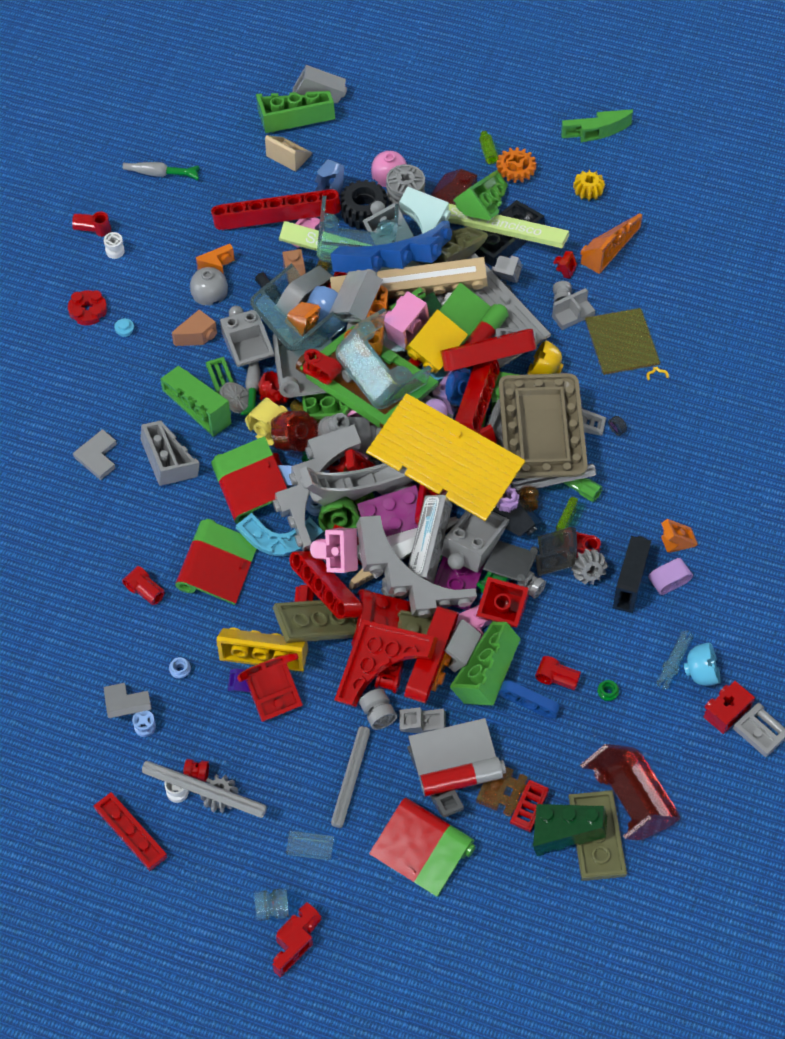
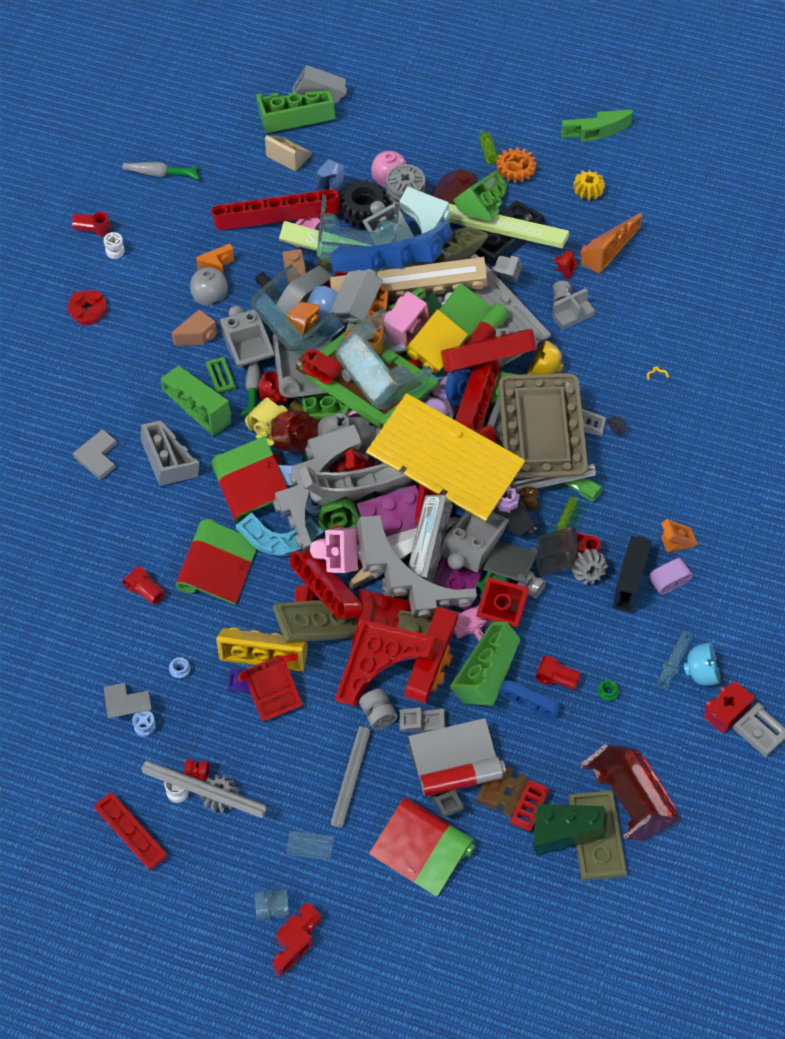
medium azure plate [114,318,134,337] -> none
light grey wheel [219,382,248,413] -> none
red piece [375,661,404,694] -> none
light grey panel [445,619,481,672] -> none
clear yellow piece [585,308,660,375] -> none

